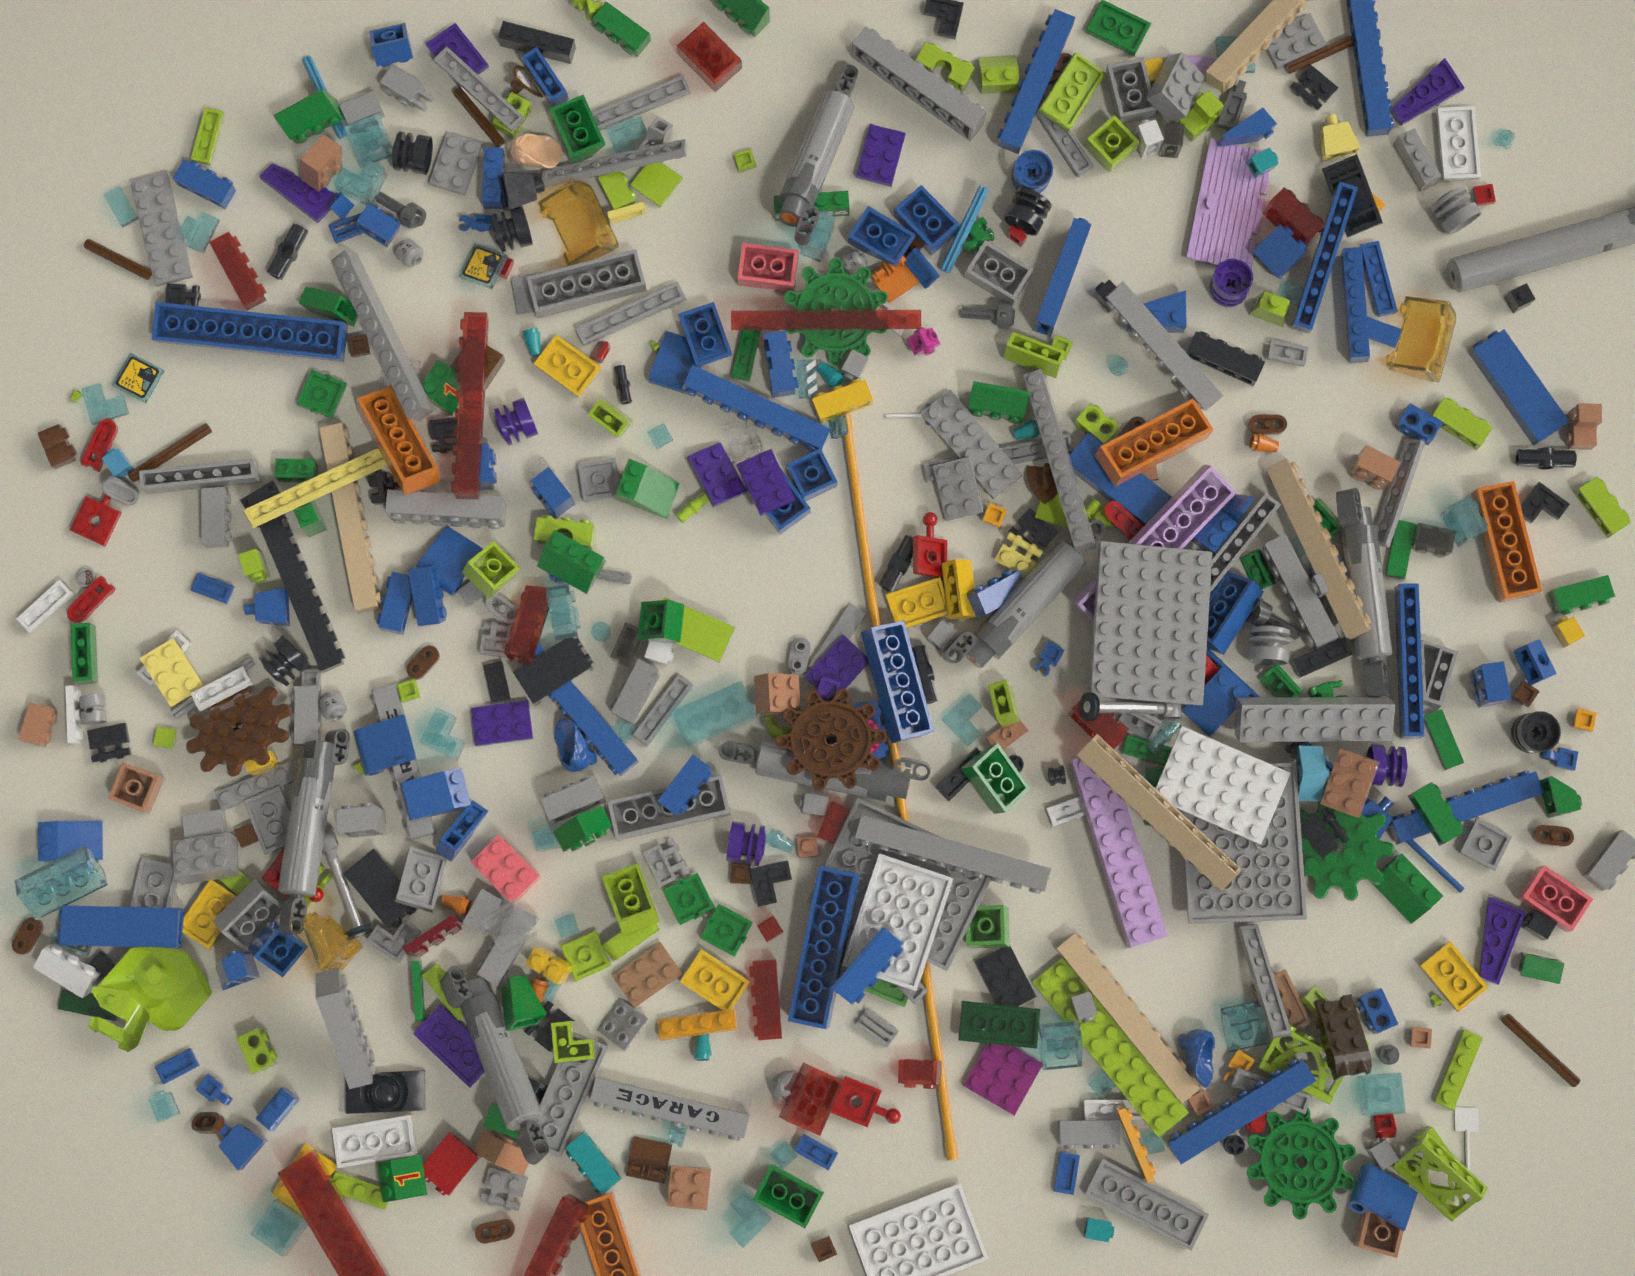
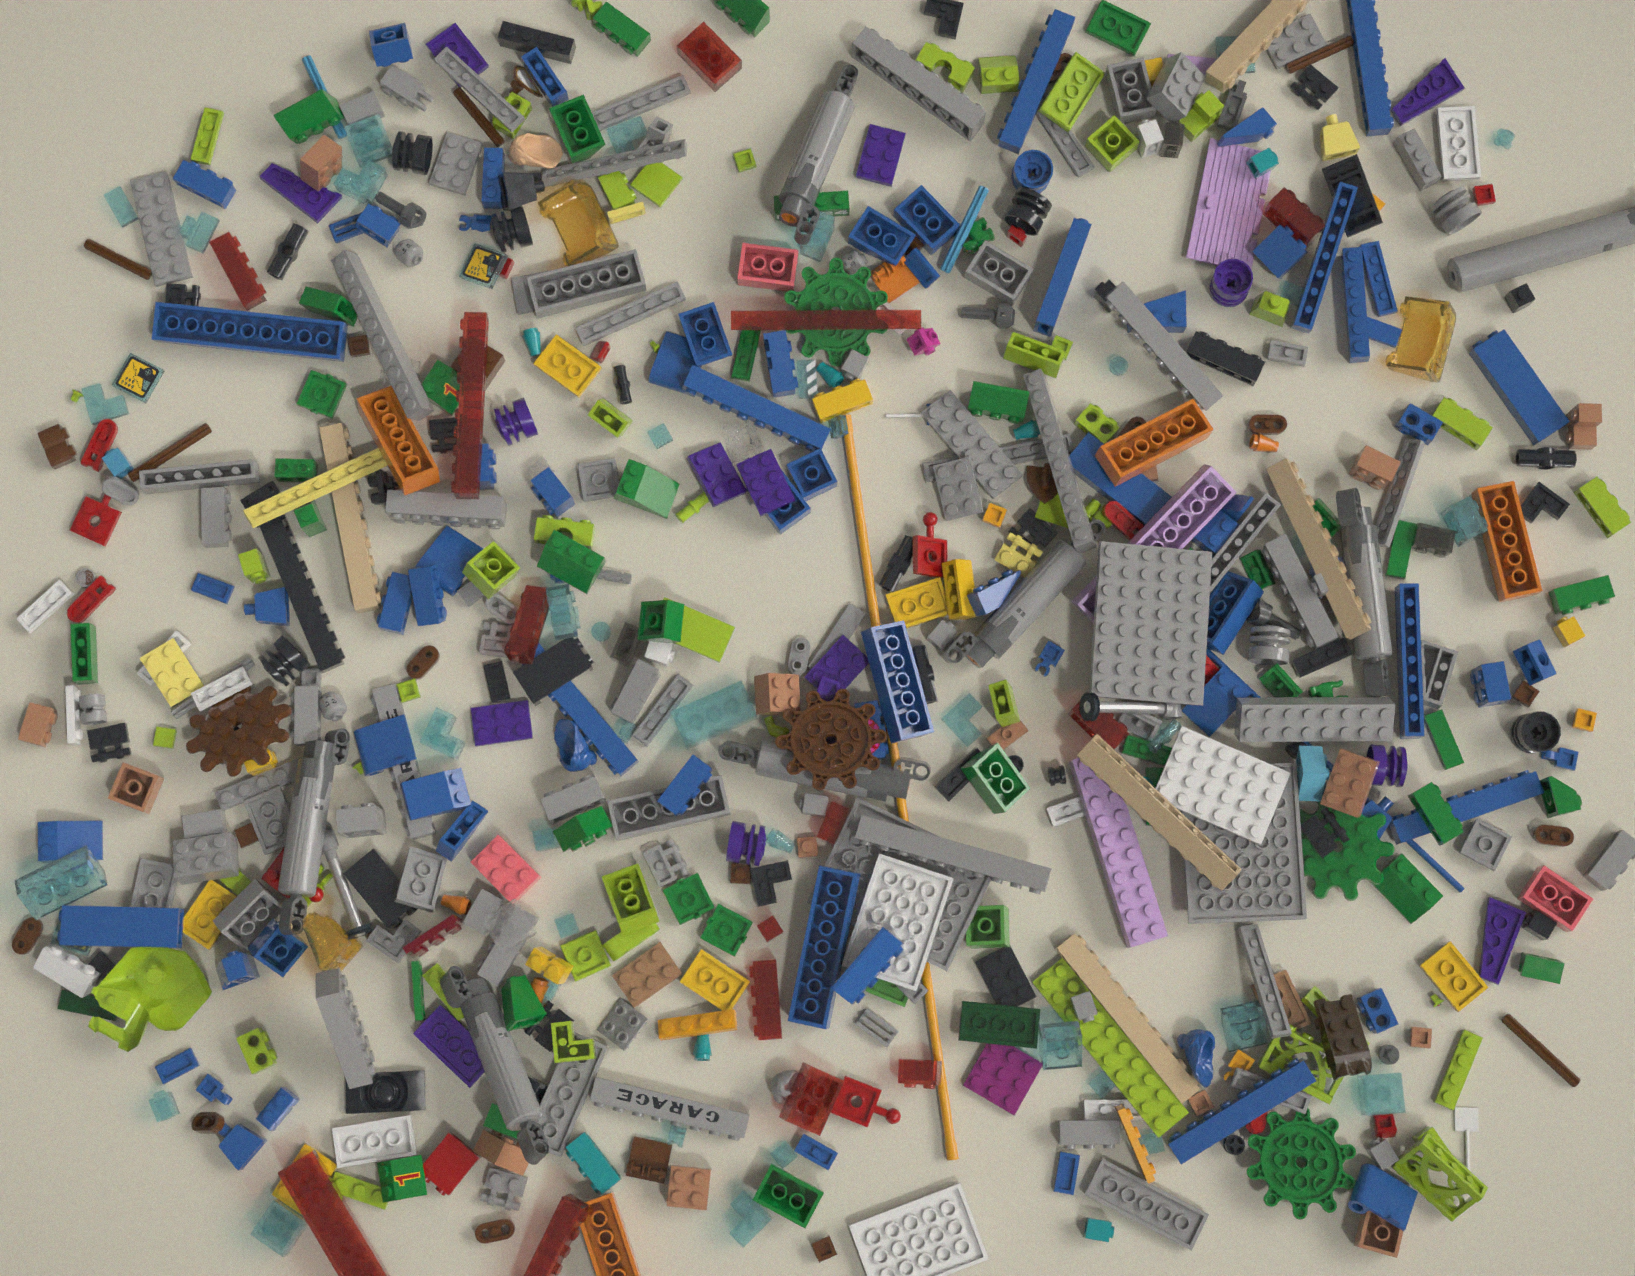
blue tile [328,192,355,219] -> none

